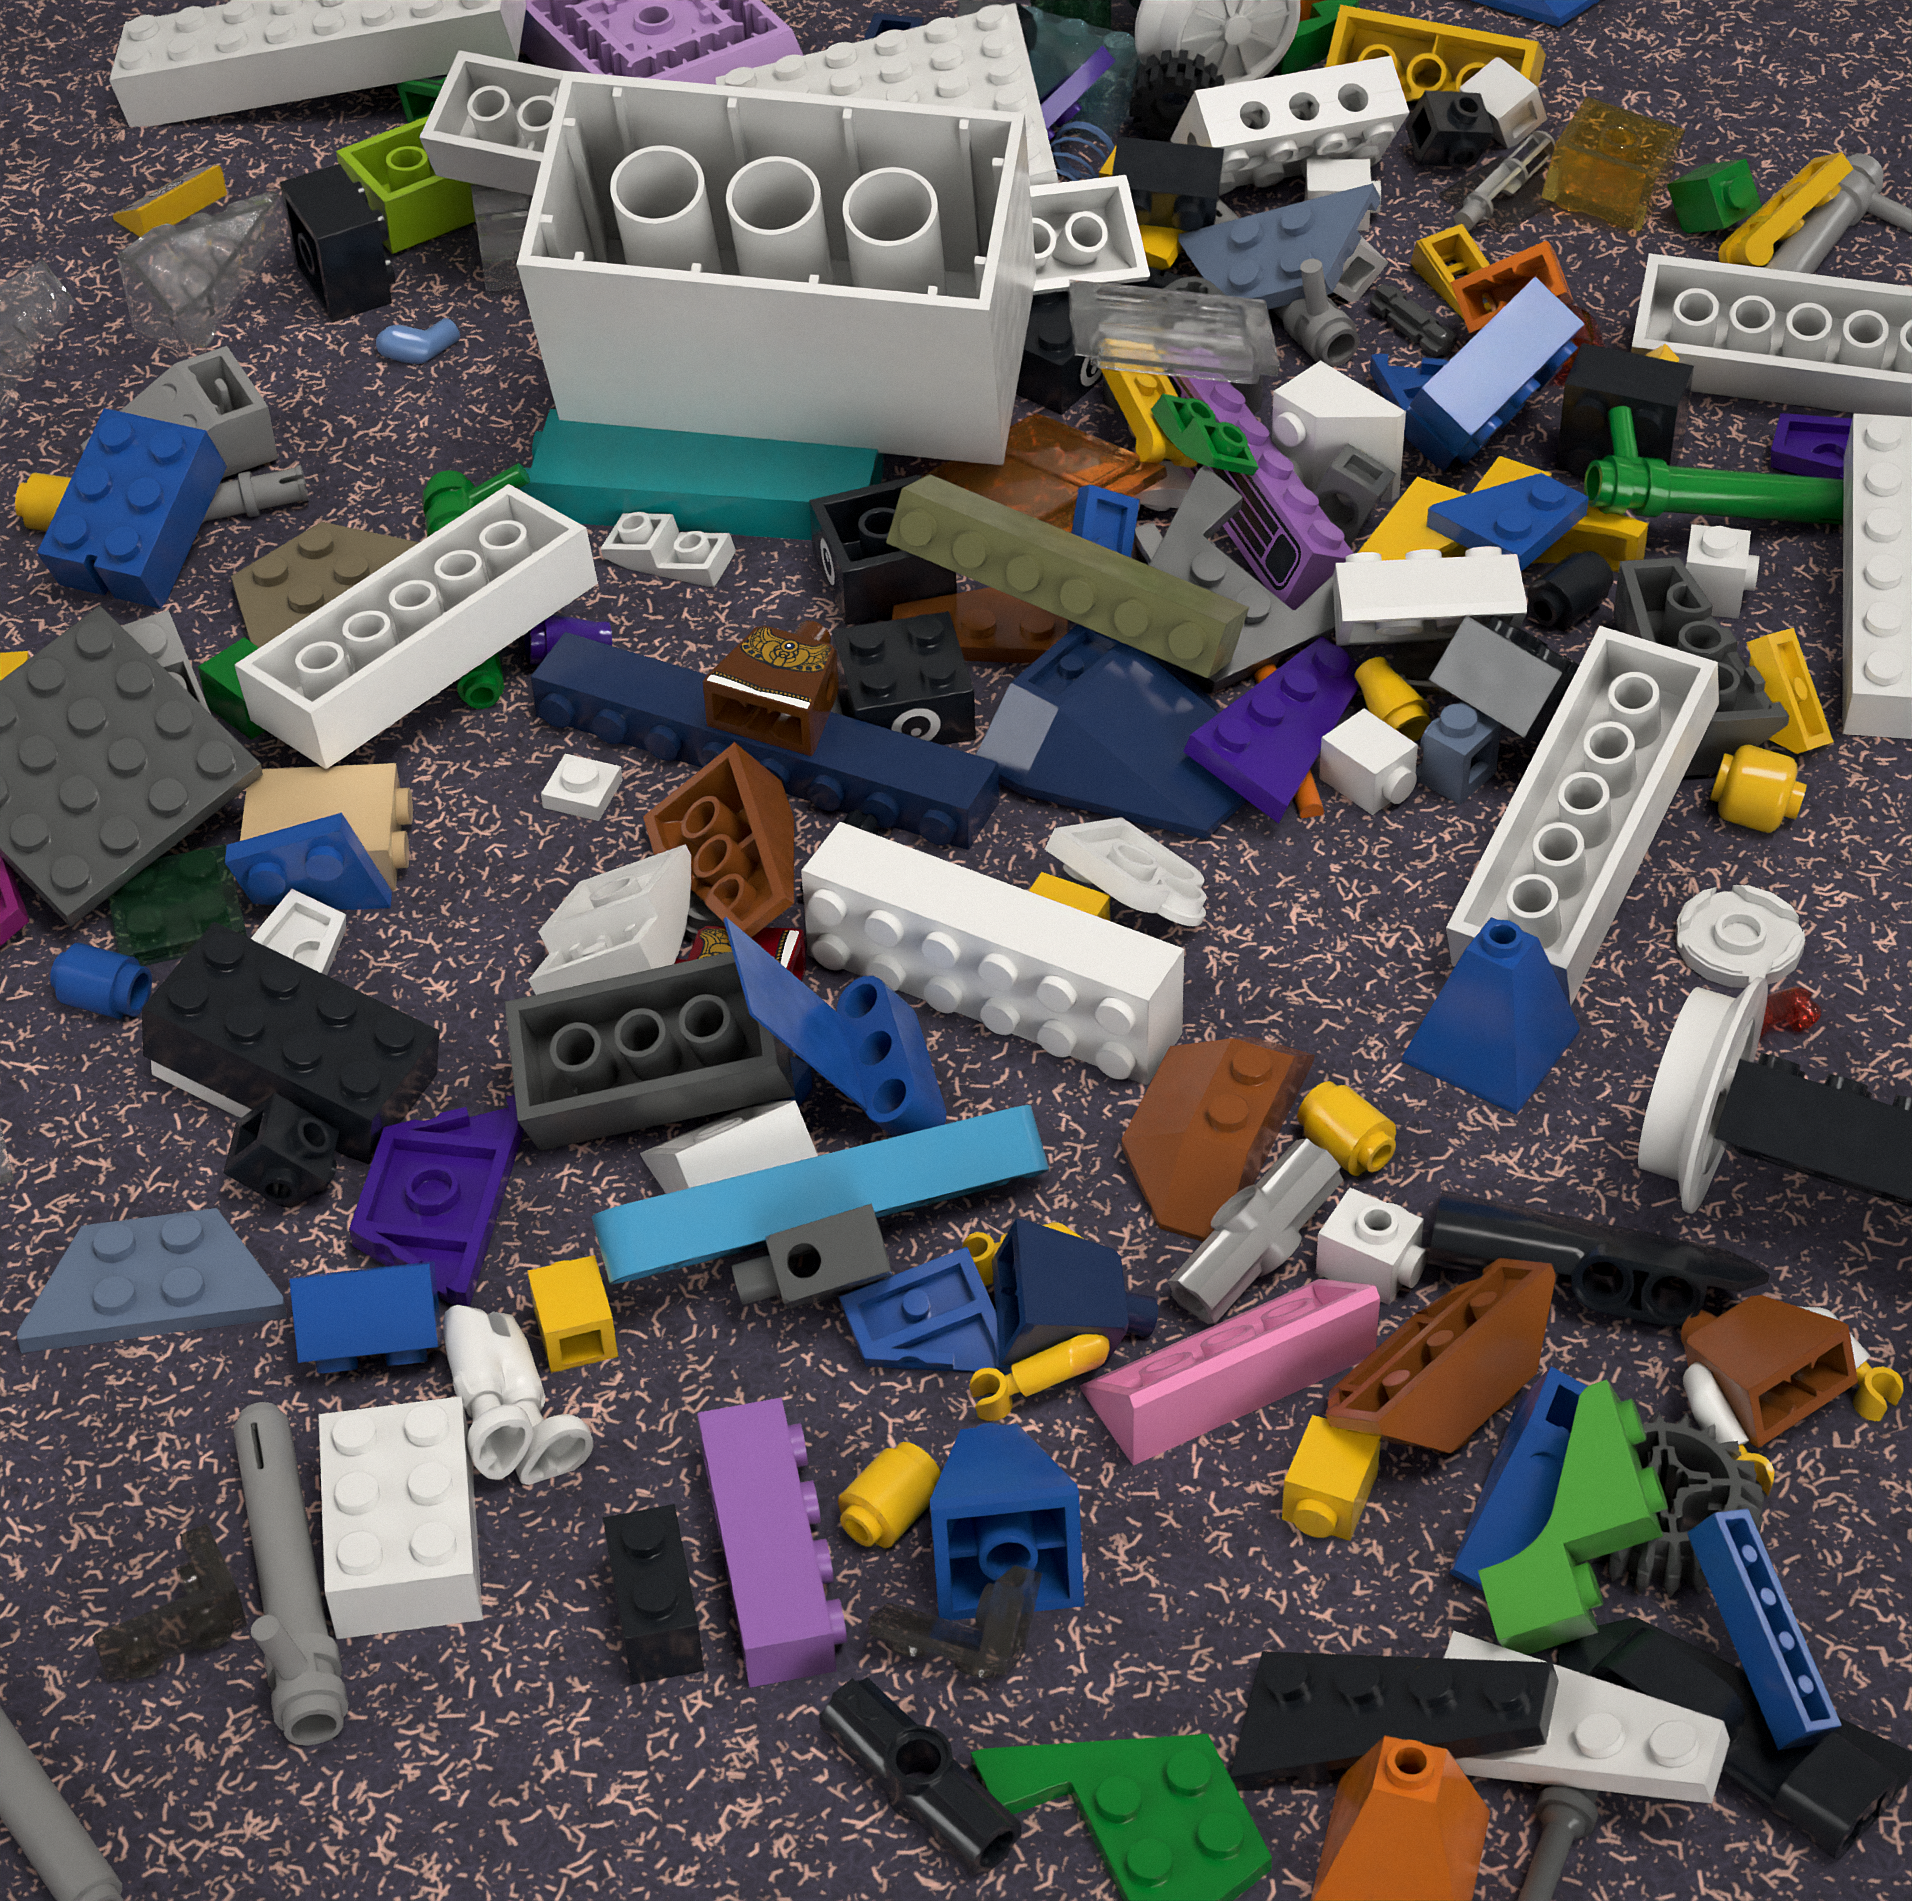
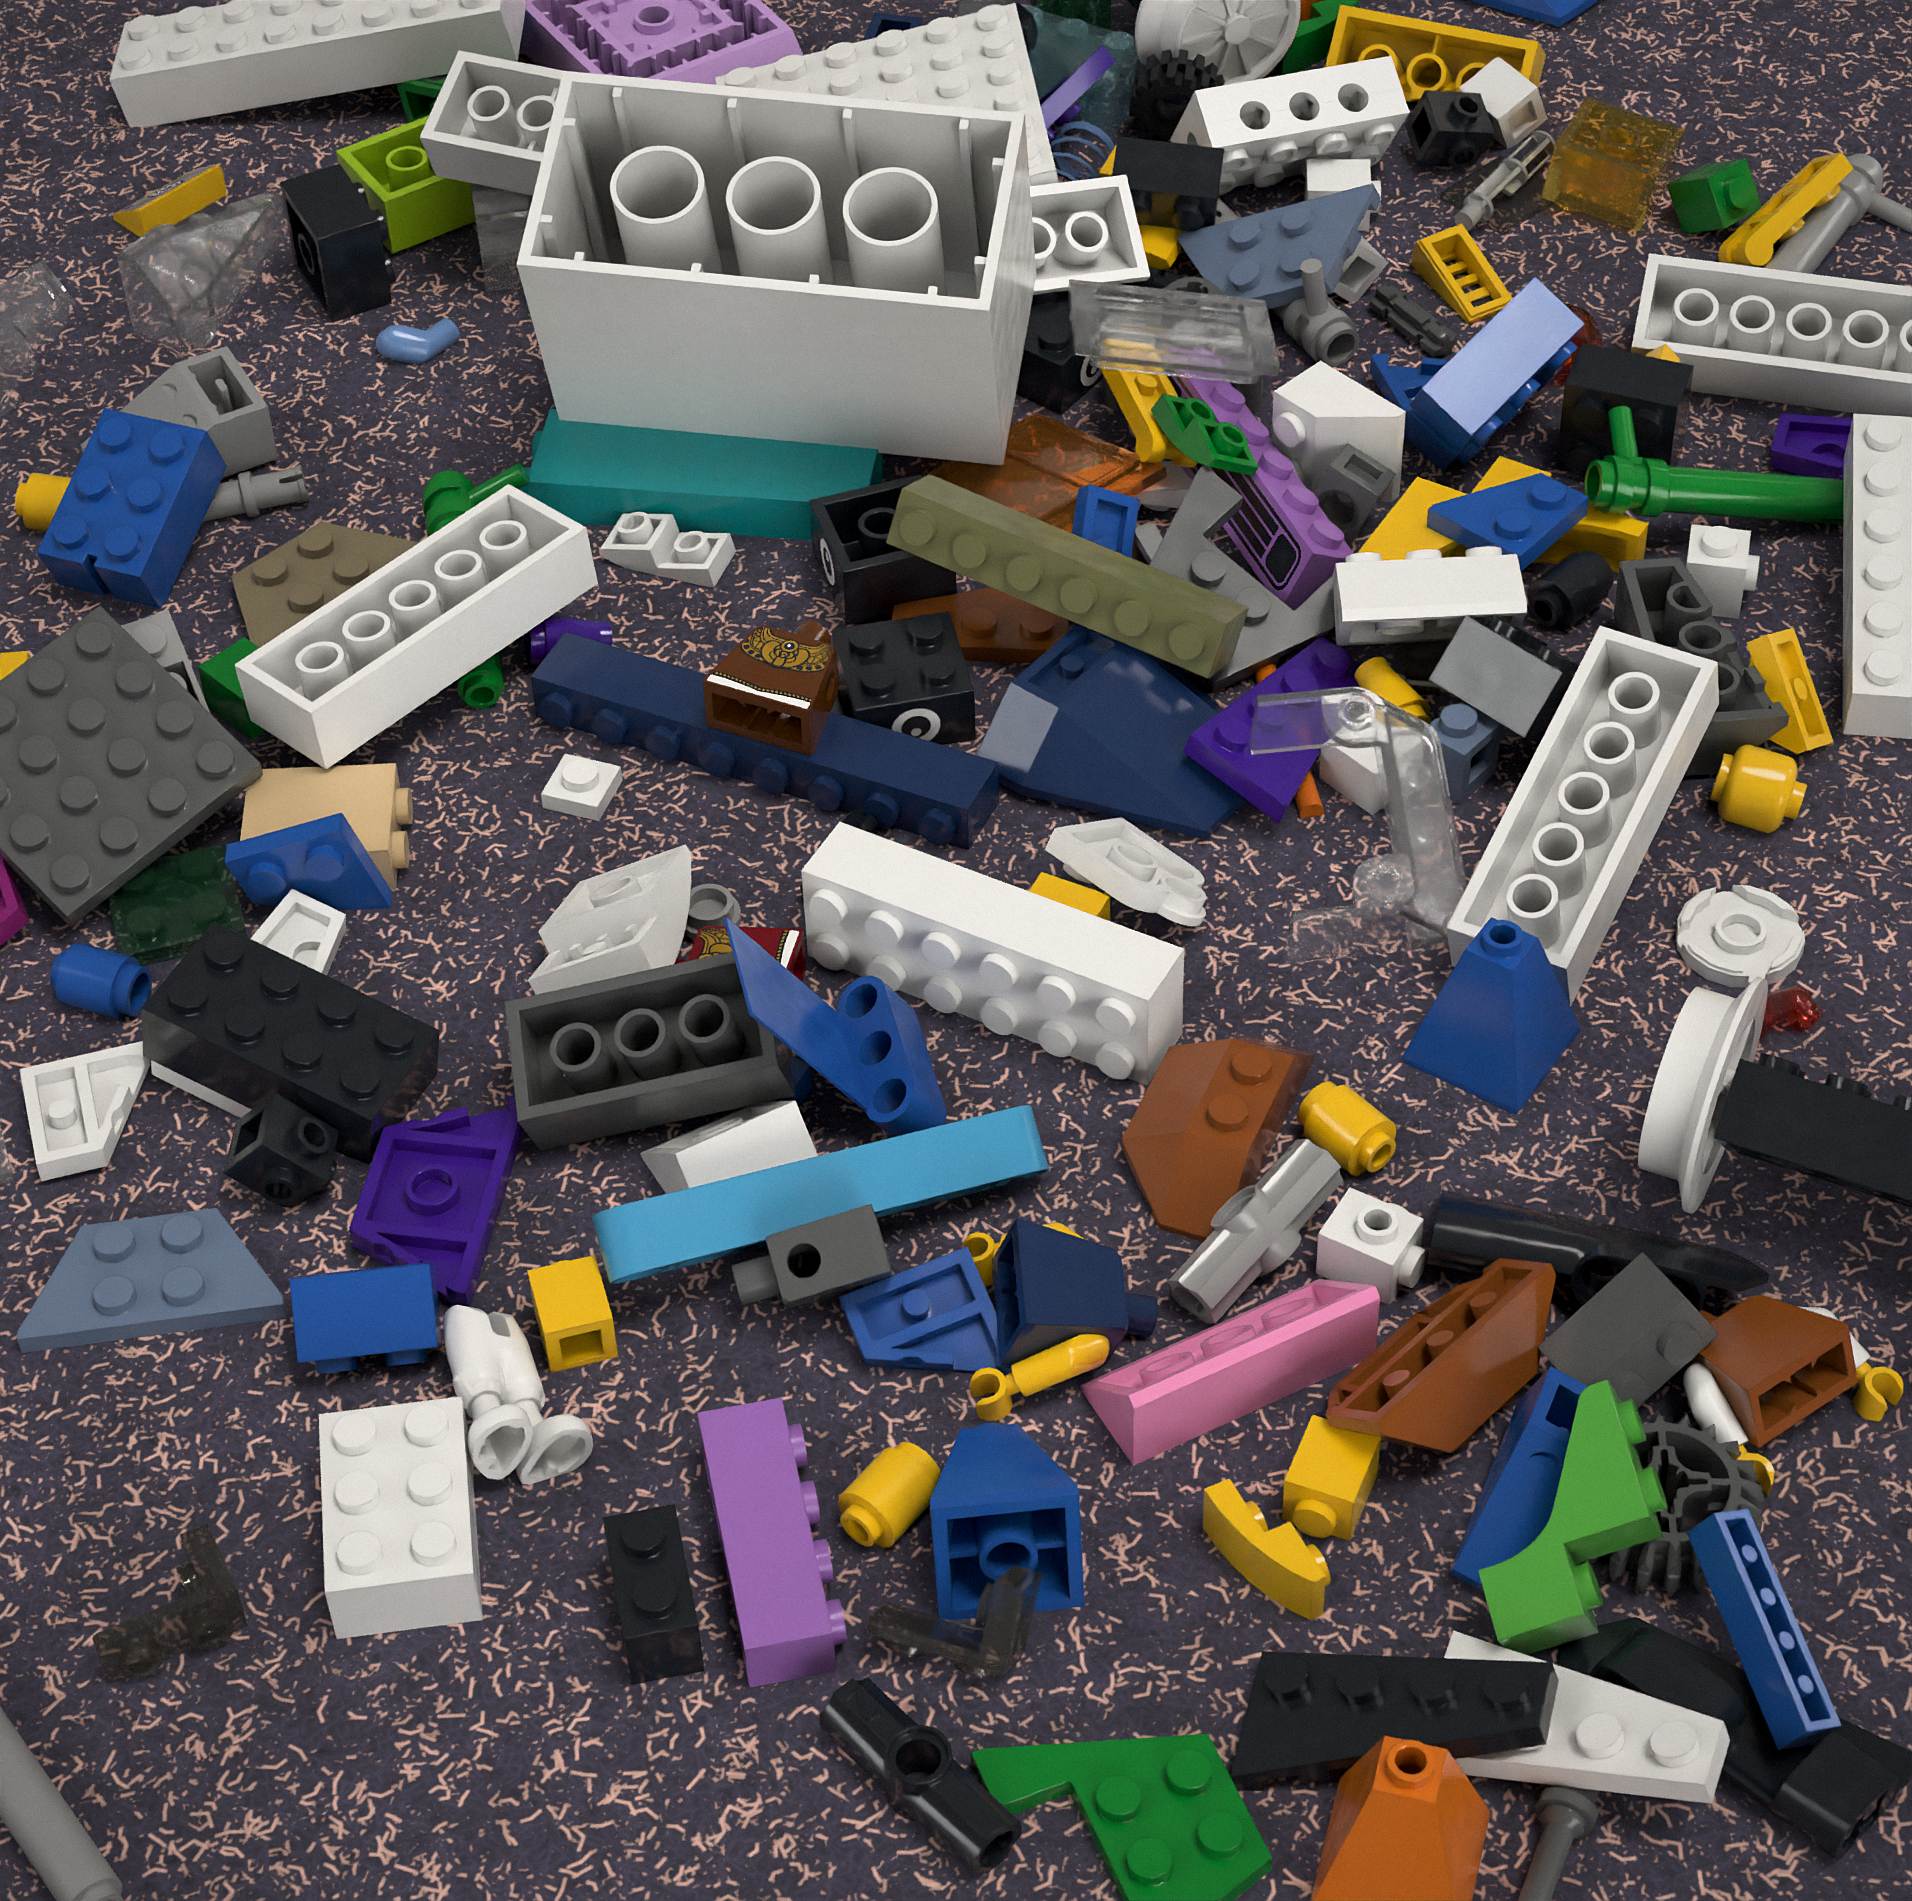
light grey cylinder [234,1402,348,1746] -> none
dark orange wedge [643,742,794,938] -> none
orange torso [1450,240,1574,334] -> none
none -> white wing [20,1041,150,1181]
none -> yellow slope [1203,1478,1330,1620]
none -> clear windscreen [1249,687,1467,964]
none -> dark grey brick [1538,1252,1719,1409]

